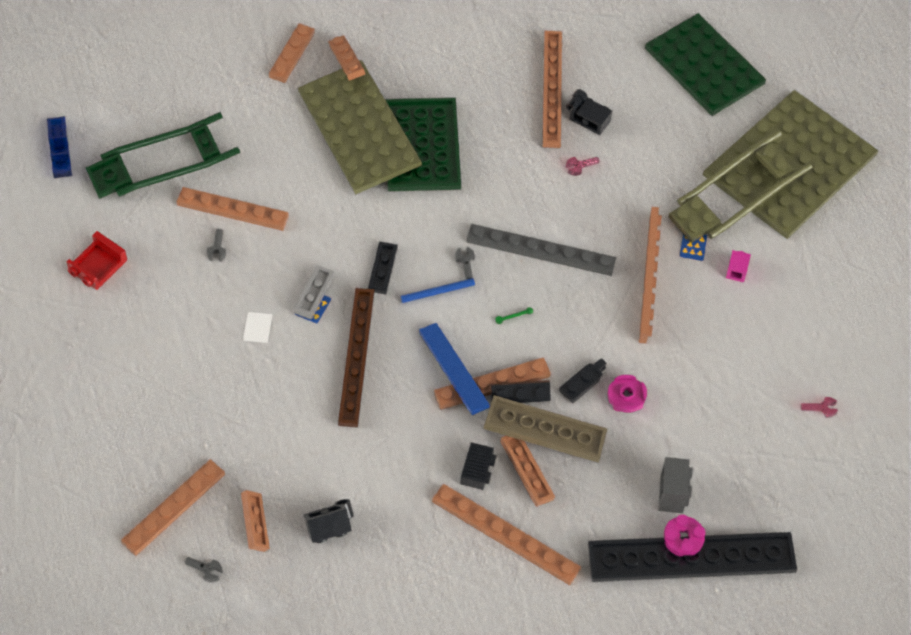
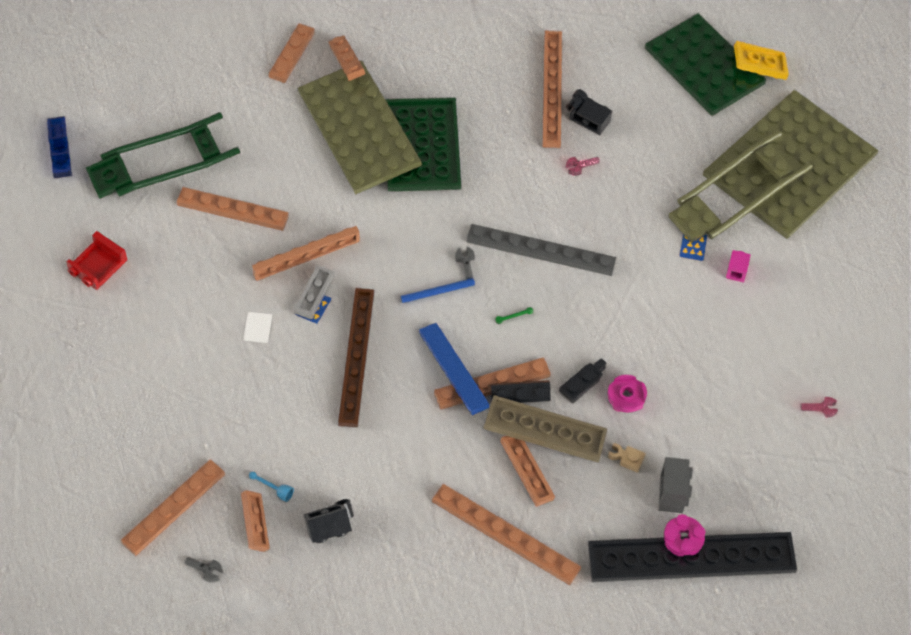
dark grey bar [207,229,226,262] -> none
black tile [368,241,398,295] -> none
black brick [460,442,497,490] -> none
nougat plate [639,207,662,344] -> none
none -> dark azure hinge [249,472,294,502]
none -> nougat plate [252,226,360,281]
none -> tan plate [608,443,646,473]
none -> yellow plate [734,41,789,80]

